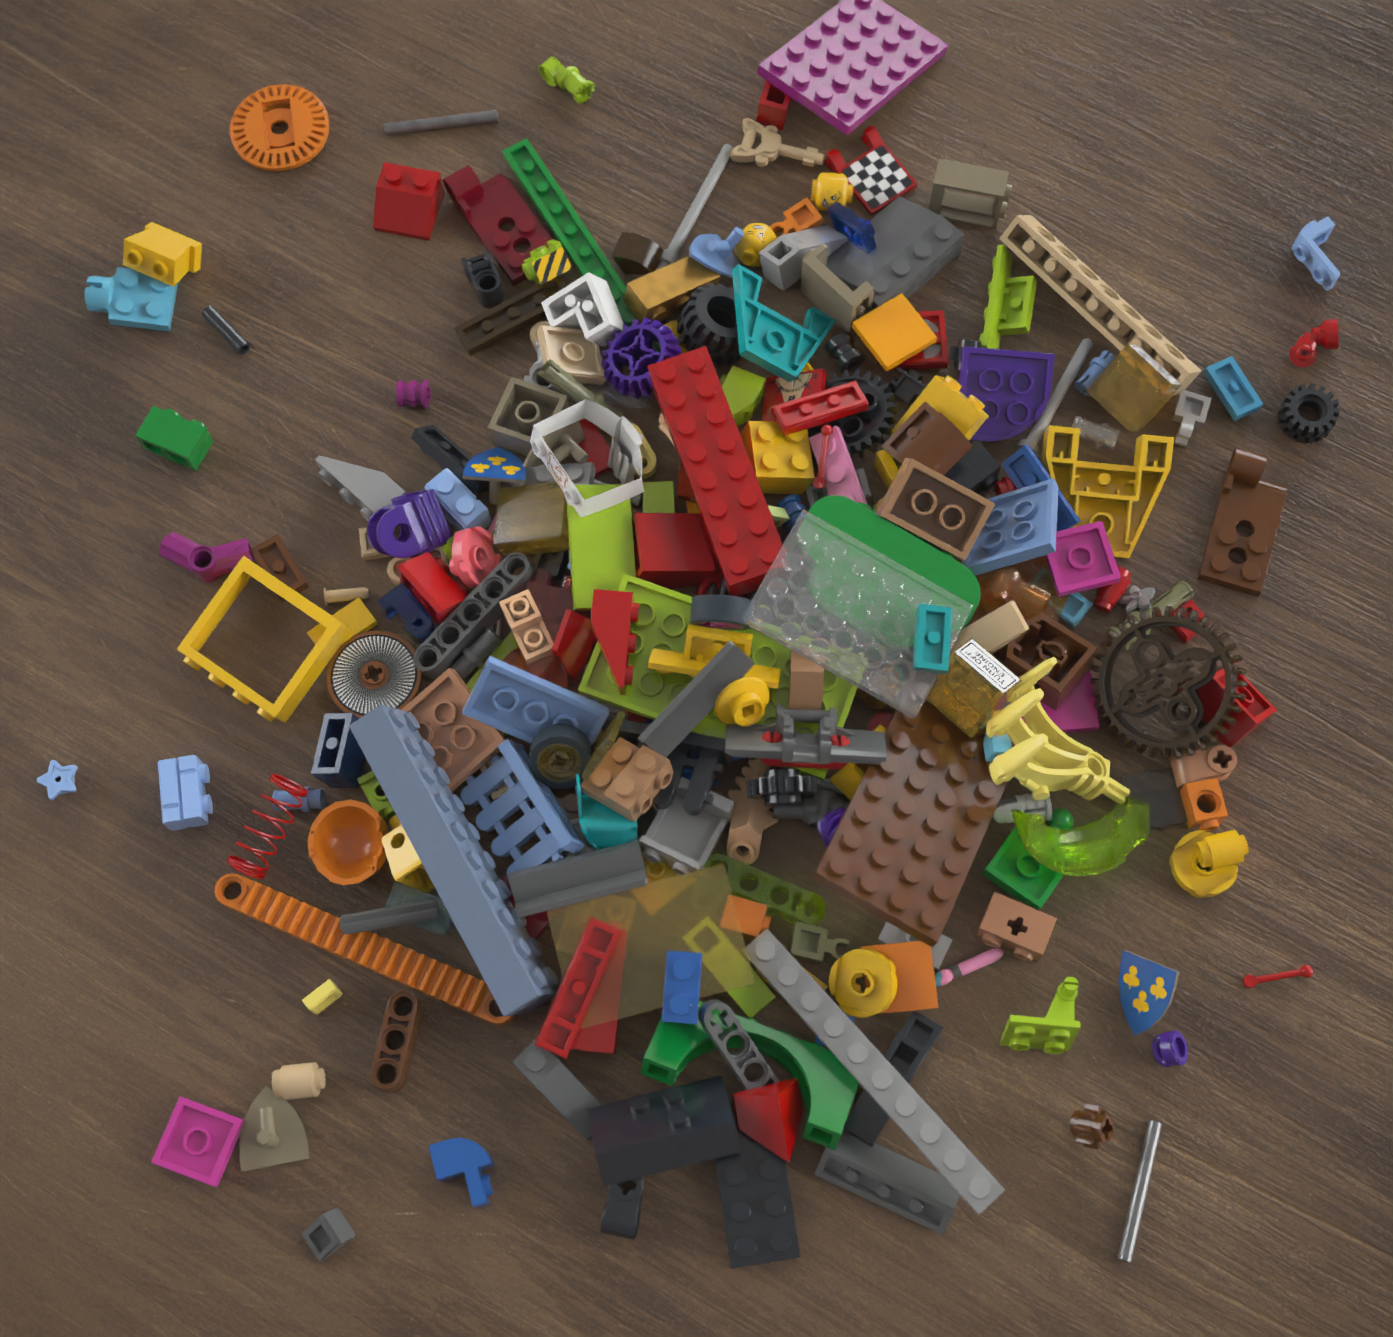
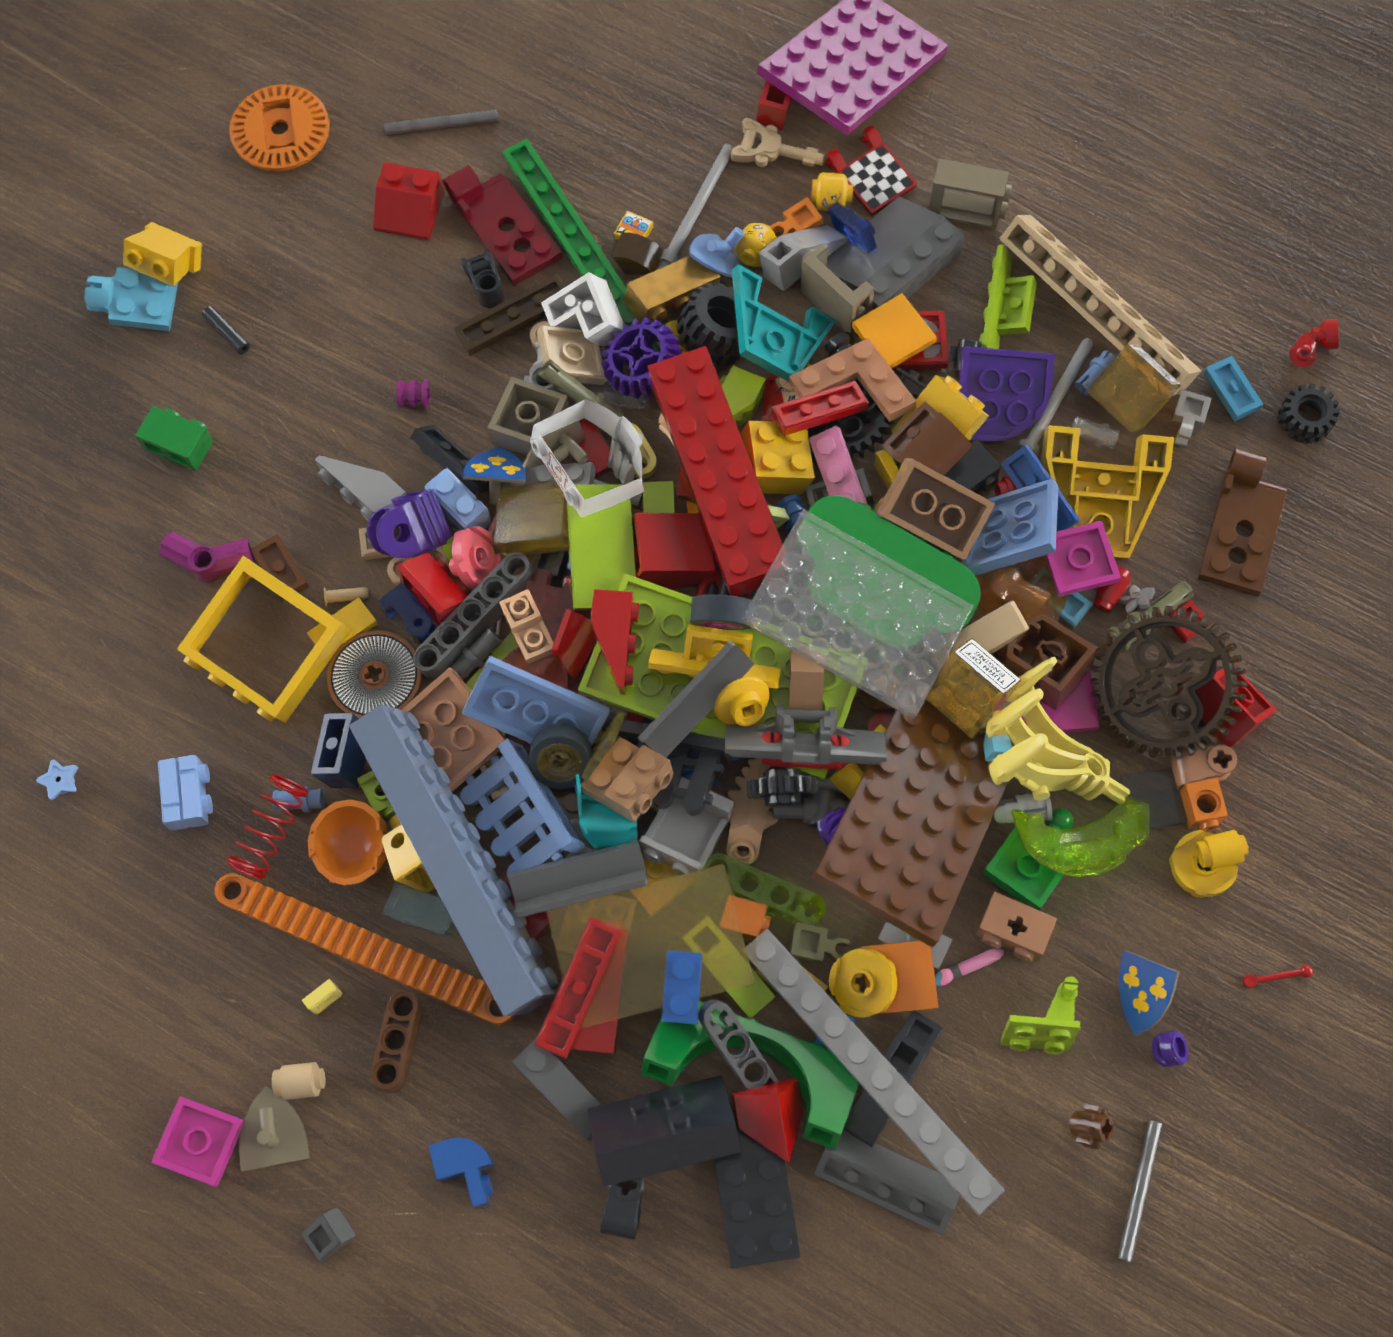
dark grey axle [340,899,440,934] -> none
brick [522,239,572,285] -> none
lime connector [538,56,595,104] -> none
red hinge [813,425,833,490] -> none
teal plate [912,603,952,675] -> none
light blue bracket [1291,216,1340,291] -> none
none -> tile [614,211,653,240]
none -> nougat plate [789,338,916,422]

